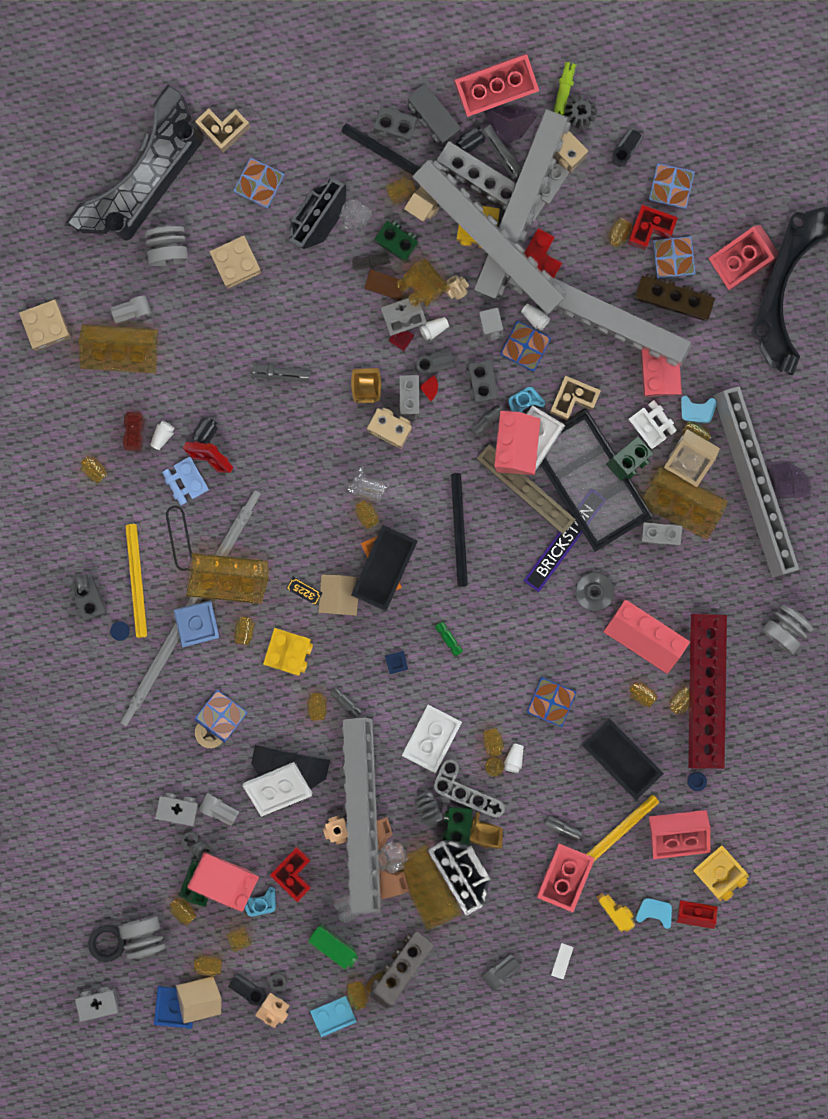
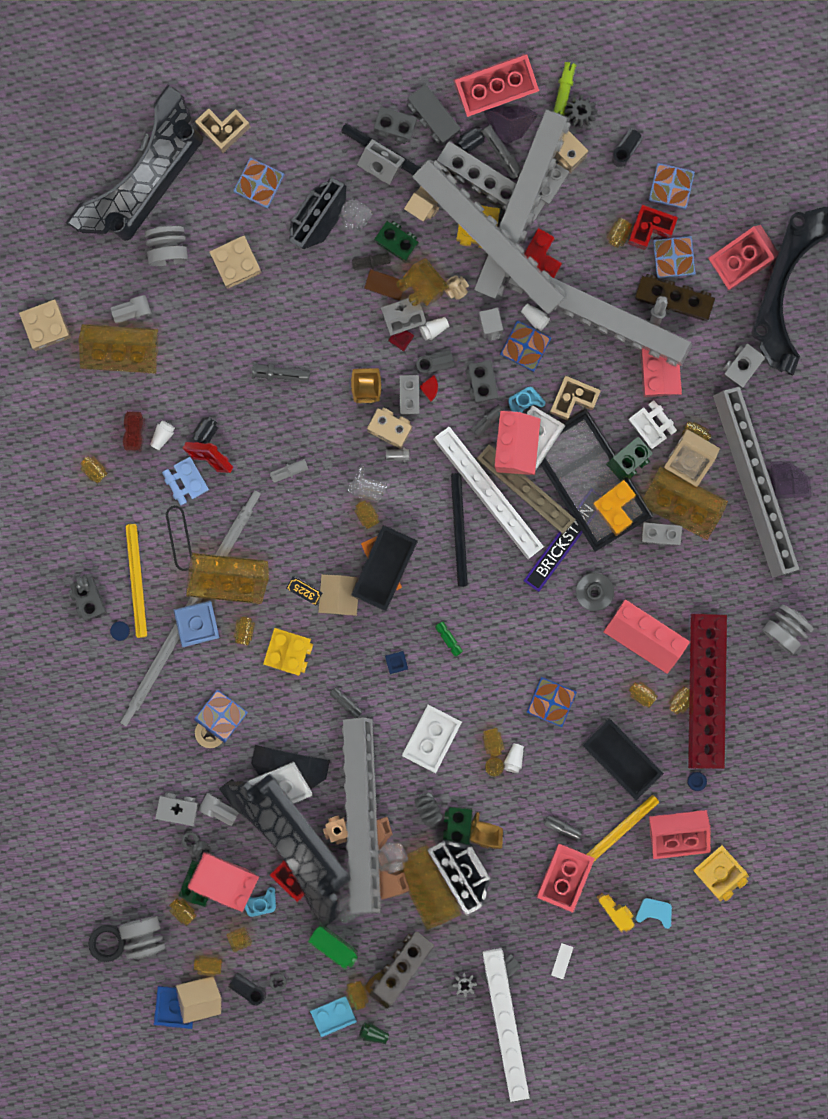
light grey brick [75,986,120,1022] -> none
light nougat brick [255,993,290,1028] -> none
clear yellow brick [307,693,327,721] -> none
clear yellow brick [385,176,416,206] -> none
light grey beam [434,759,505,817] -> none
red slope [676,900,718,929] -> none
medium azure piece [681,396,717,423] -> none
none -> black panel [219,774,351,927]
none -> light grey axle [270,459,309,482]
none -> light grey brick [357,139,405,185]
none -> dark green cone [359,1022,389,1044]
none -> light grey pin [386,447,410,462]
none -> white plate [433,427,544,559]
none -> light grey gear [453,972,477,997]
none -> white plate [483,948,529,1102]
none -> light orange brick [593,480,636,536]
none -> light grey axle [649,296,668,327]
none -> light grey brick [723,343,765,389]

